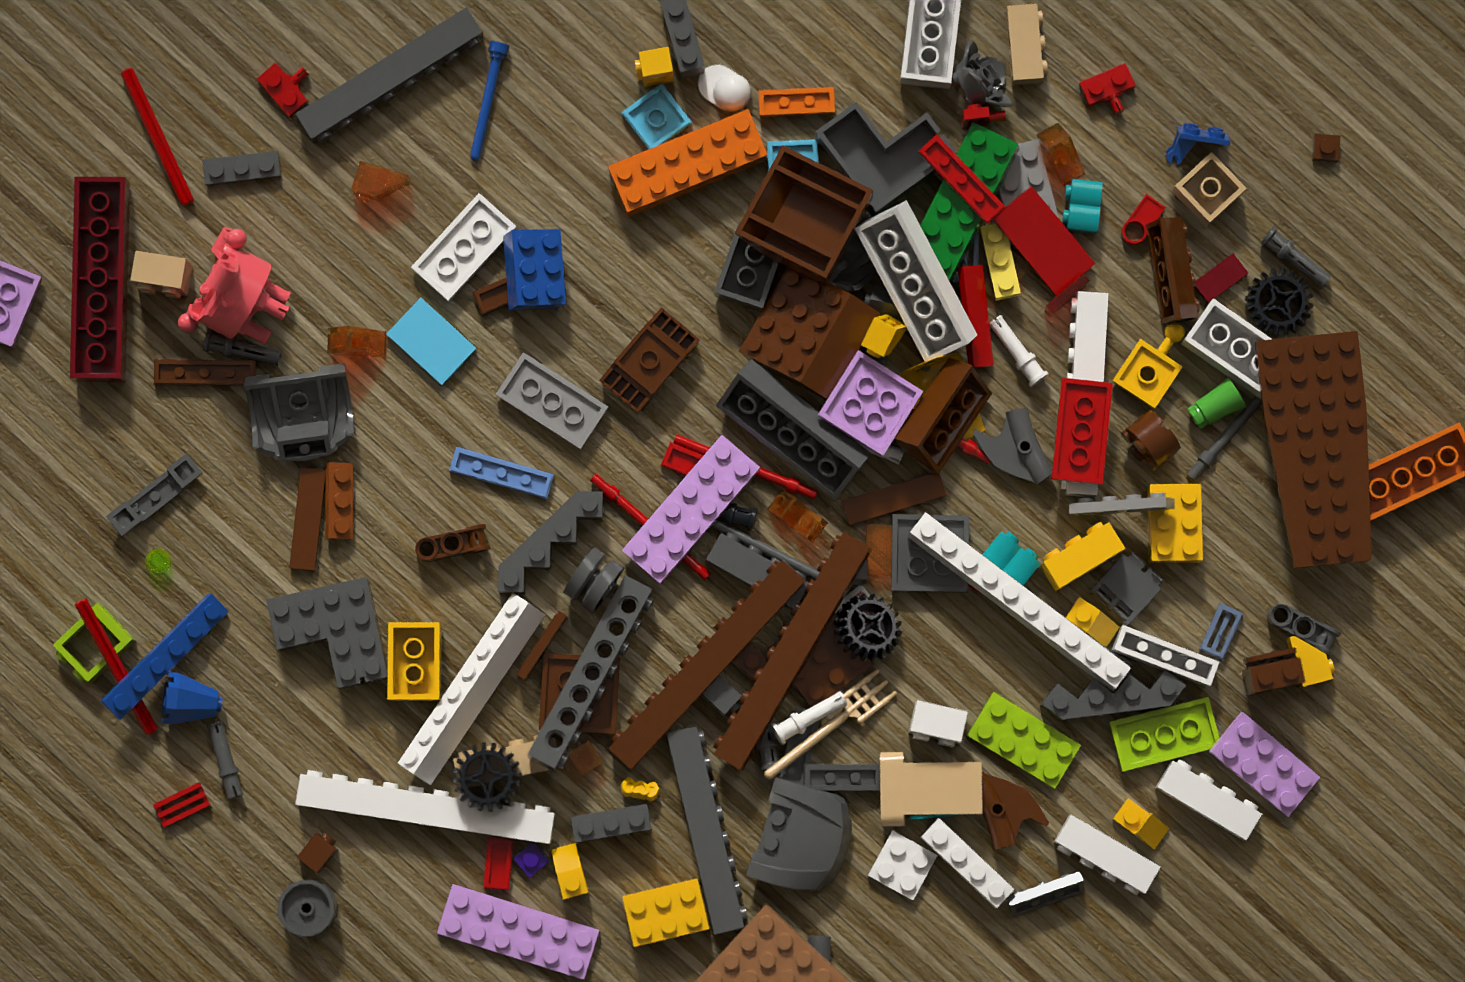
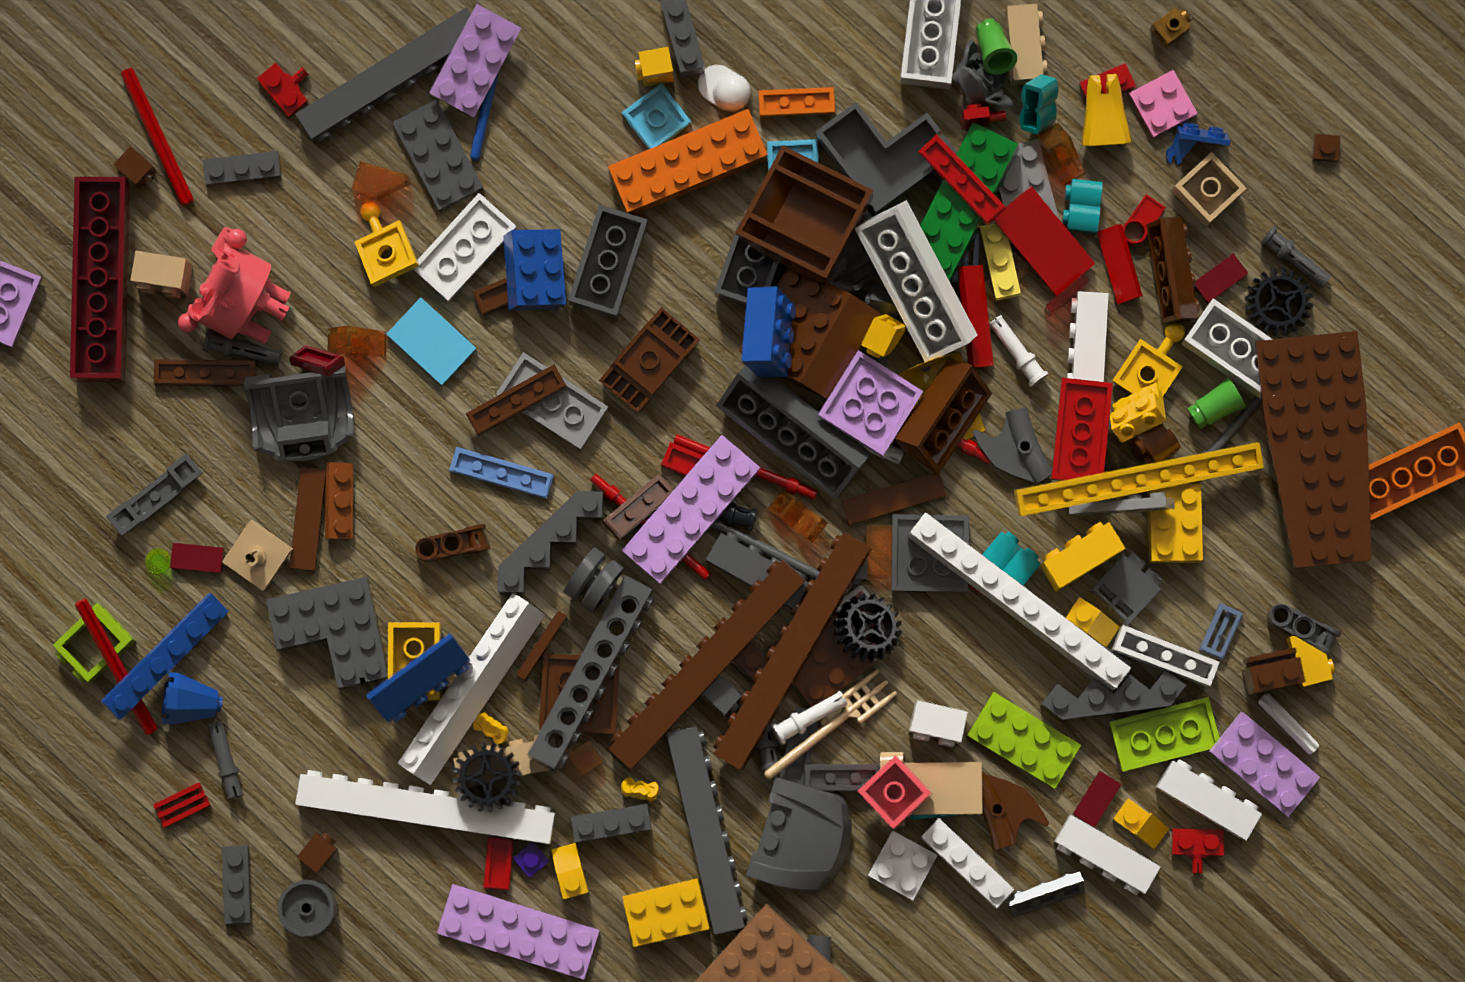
none -> reddish brown brick [113,146,156,189]
none -> dark red tile [170,543,224,574]
none -> tan tile [222,520,293,591]
none -> dark grey plate [222,845,251,924]
none -> dark red tile [289,345,345,376]
none -> yellow plate [355,202,419,287]
none -> blue slope [366,633,472,723]
none -> dark grey plate [392,99,484,212]
none -> lavender plate [429,4,521,117]
none -> reddish brown tile [466,364,567,437]
none -> yellow piece [473,712,509,744]
none -> dark grey brick [568,205,648,320]
none -> reddish brown tile [602,474,673,541]
none -> blue brick [741,287,796,377]
none -> coral brick [858,755,933,829]
none -> bright green plant [976,18,1018,75]
none -> yellow plate [1014,442,1264,516]
none -> teal brick [1020,74,1059,135]
none -> dark red tile [1072,771,1121,828]
none -> yellow piece [1081,74,1132,146]
none -> red tile [1097,224,1143,304]
none -> yellow plate [1110,382,1167,443]
none -> bright pink plate [1128,70,1198,139]
none -> pearl gold brick [1150,7,1191,49]
none -> red plate [1171,829,1224,874]
none -> white axle [1258,693,1319,754]

